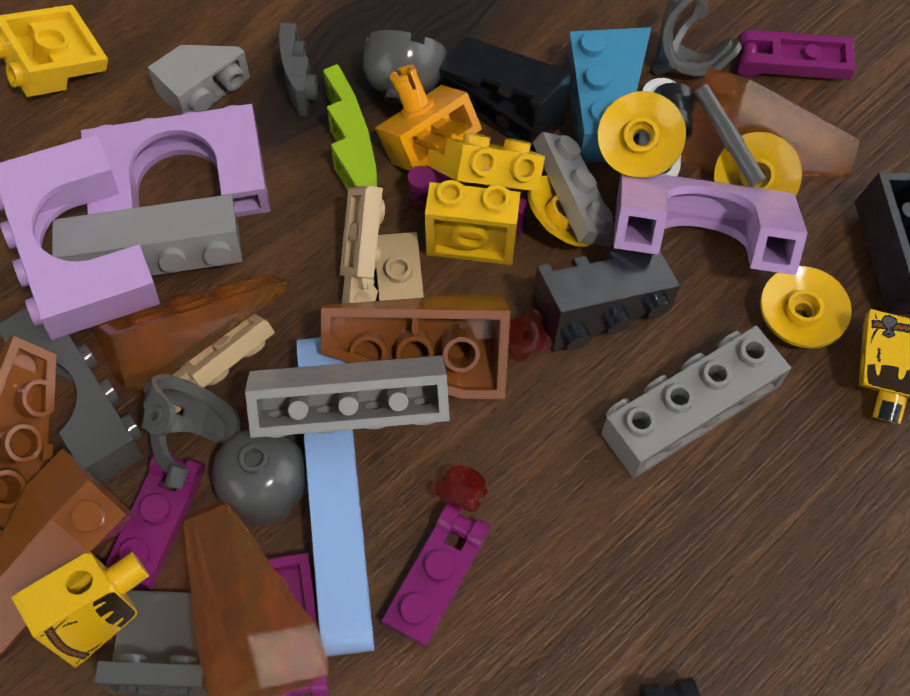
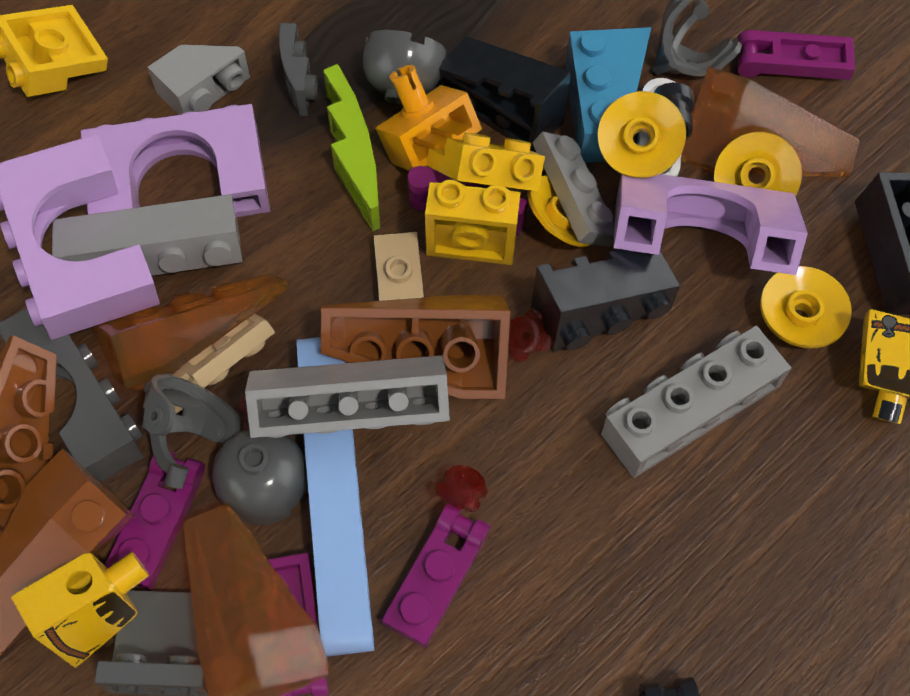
tan hinge [340,186,385,304] -> none
dark grey piece [693,84,766,187] -> none

